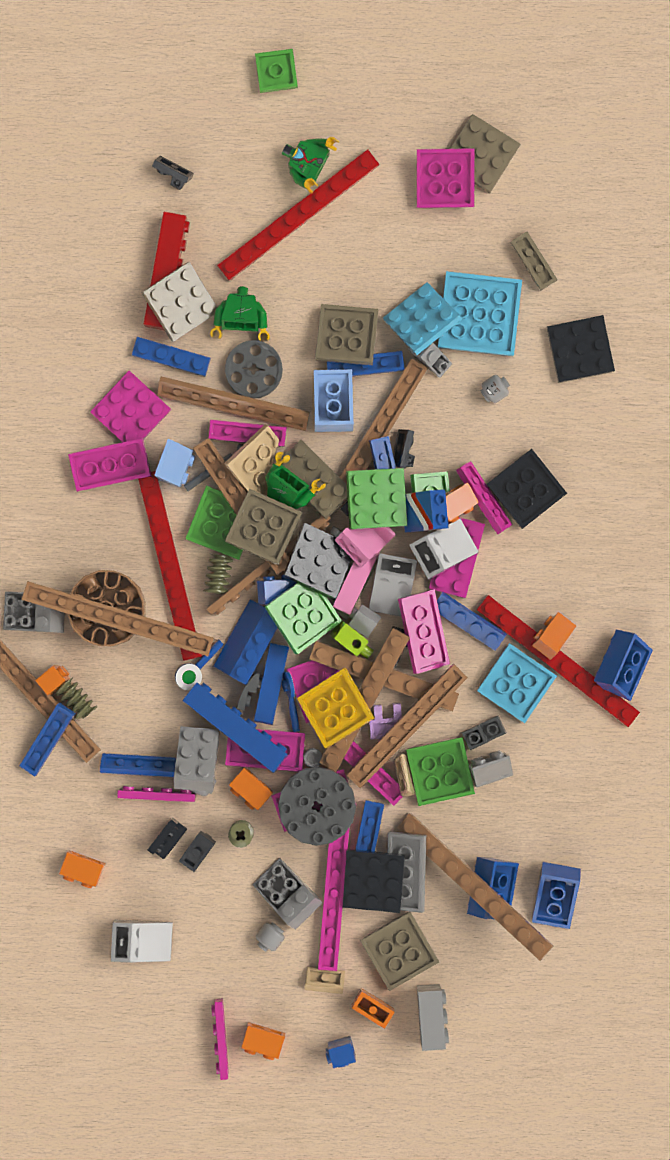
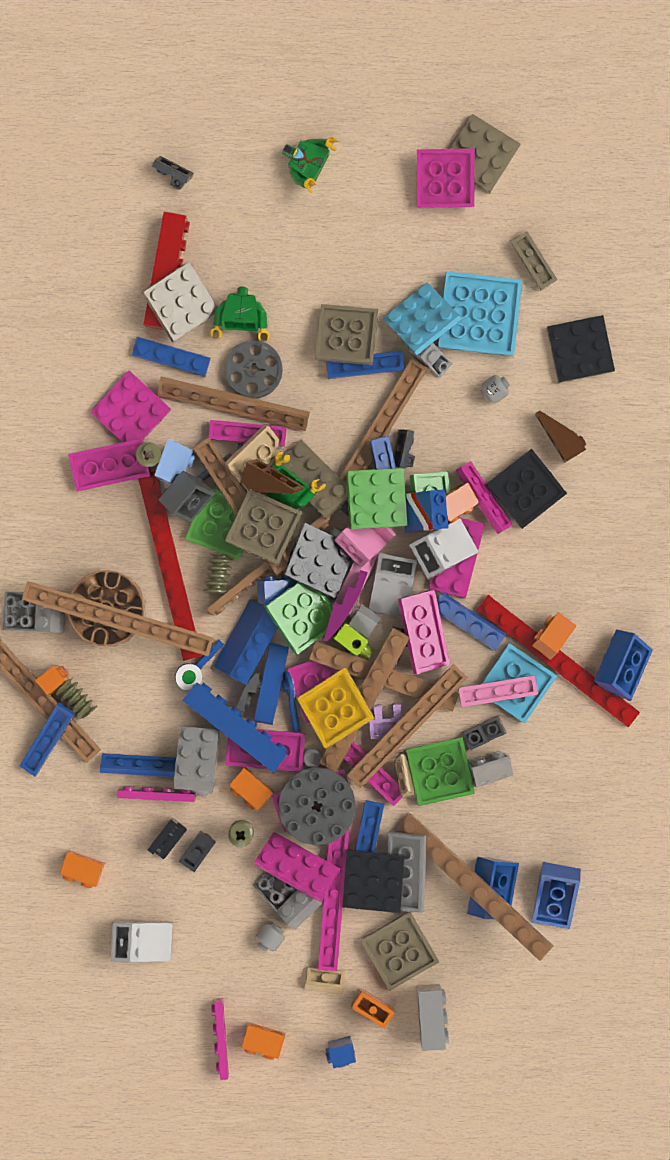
red plate [217,149,380,281] -> none
bright green plate [255,49,298,93] -> none
light blue slope [314,369,354,432] -> none
none -> olive piece [136,442,161,467]
none -> dark grey brick [158,471,215,522]
none -> reddish brown slope [240,459,304,494]
none -> dark pink plate [254,832,340,903]
none -> magenta slope [324,570,368,641]
none -> bright pink plate [458,675,538,707]
none -> reddish brown slope [535,411,586,463]

